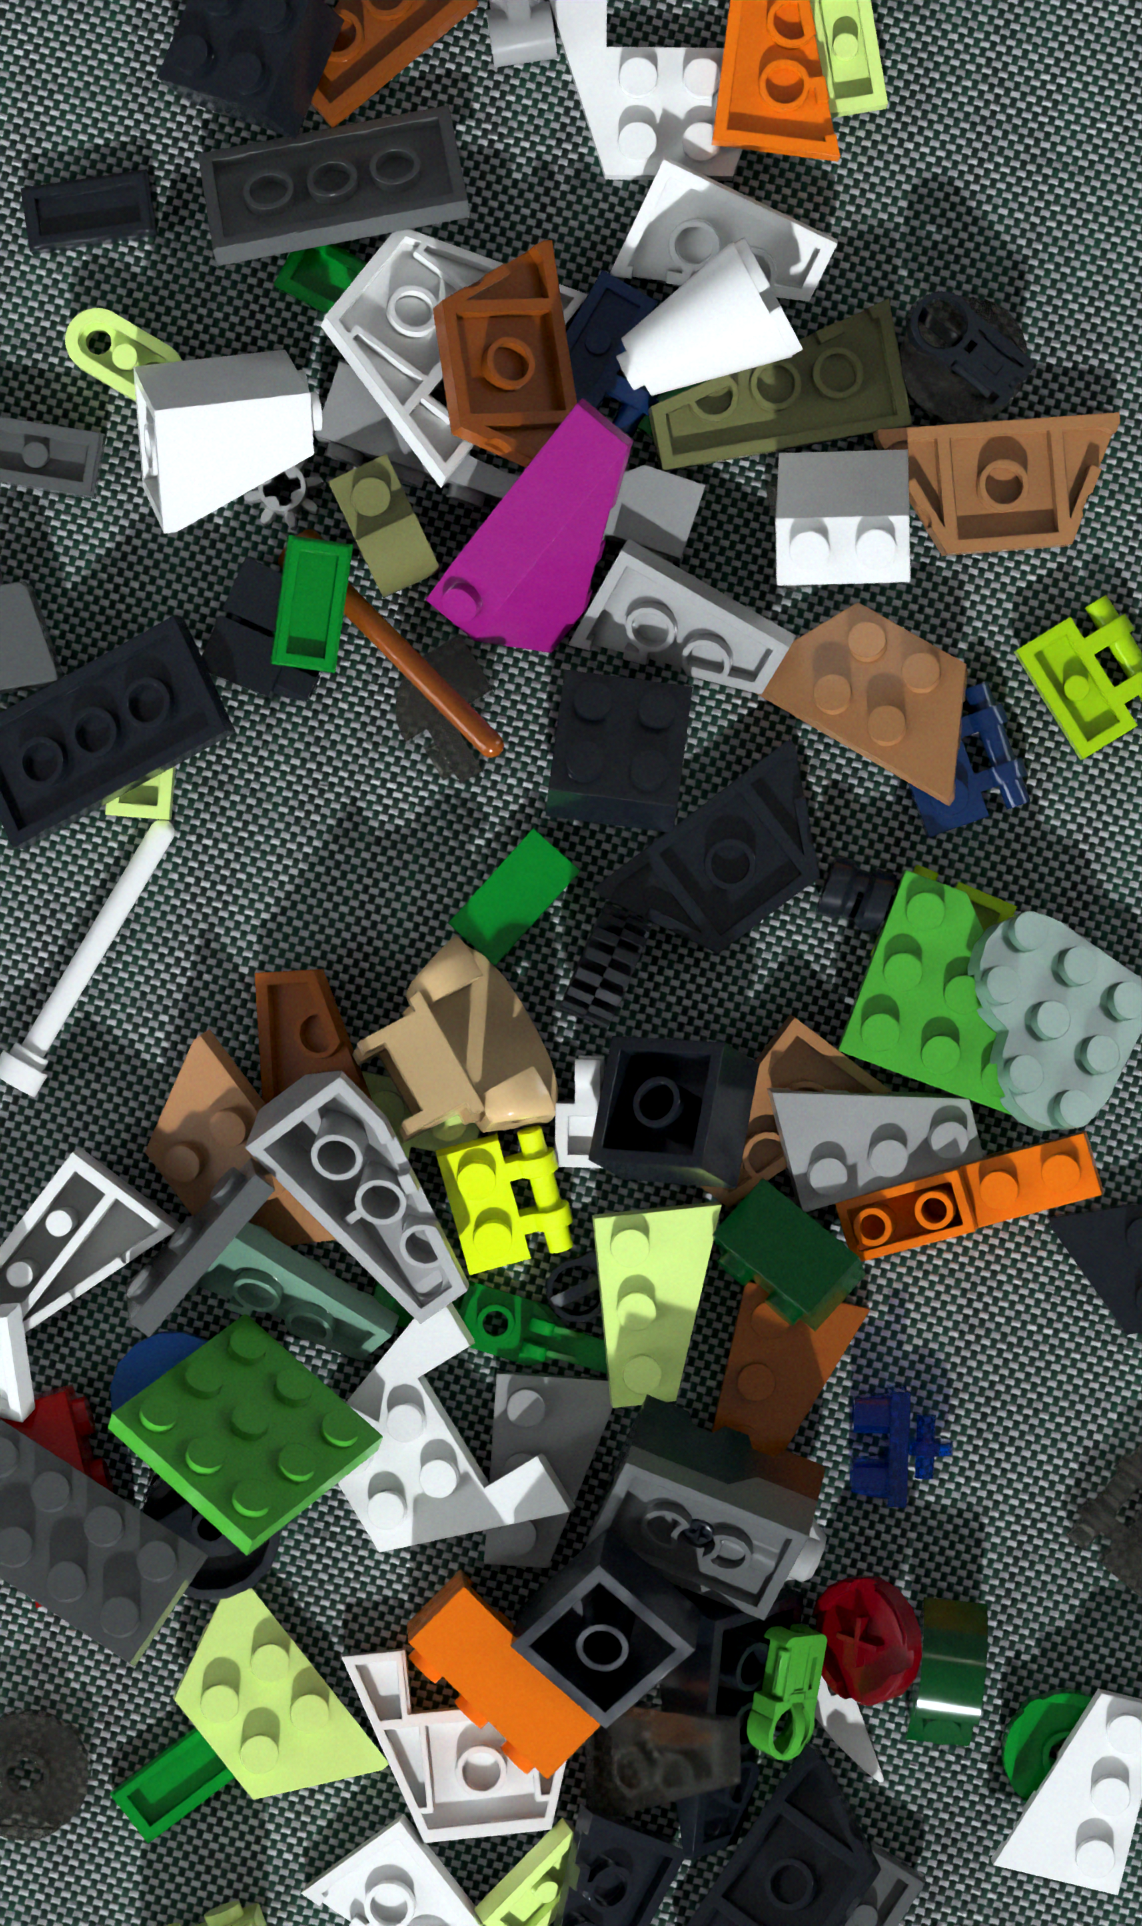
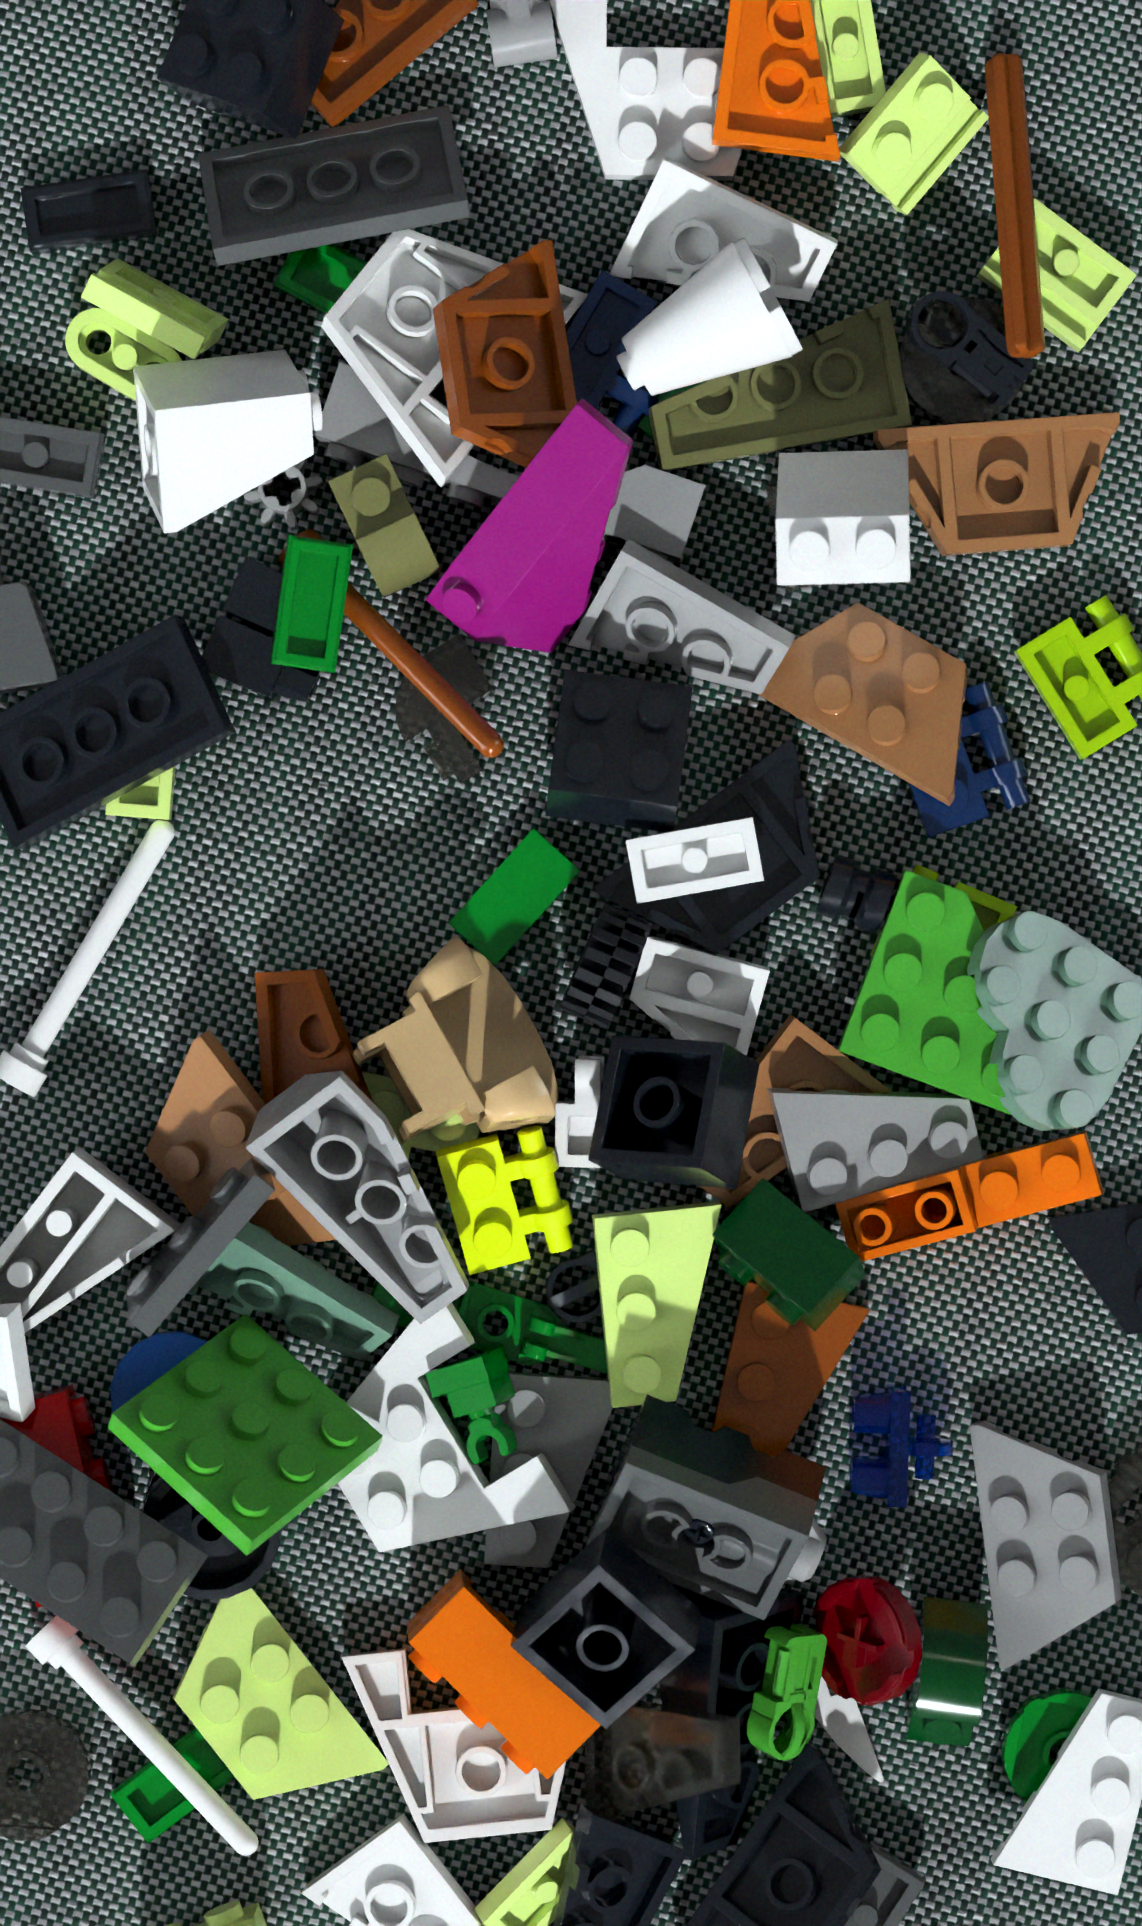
none -> white piece [25,1616,259,1856]
none -> yellowish green plate [81,258,229,359]
none -> green piece [425,1347,517,1464]
none -> white plate [625,817,764,904]
none -> white wing [630,935,770,1055]
none -> yellowish green plate [839,52,989,215]
none -> light grey wing [969,1421,1122,1668]
none -> yellowish green plate [976,198,1137,353]
none -> dark orange axle [985,53,1045,359]

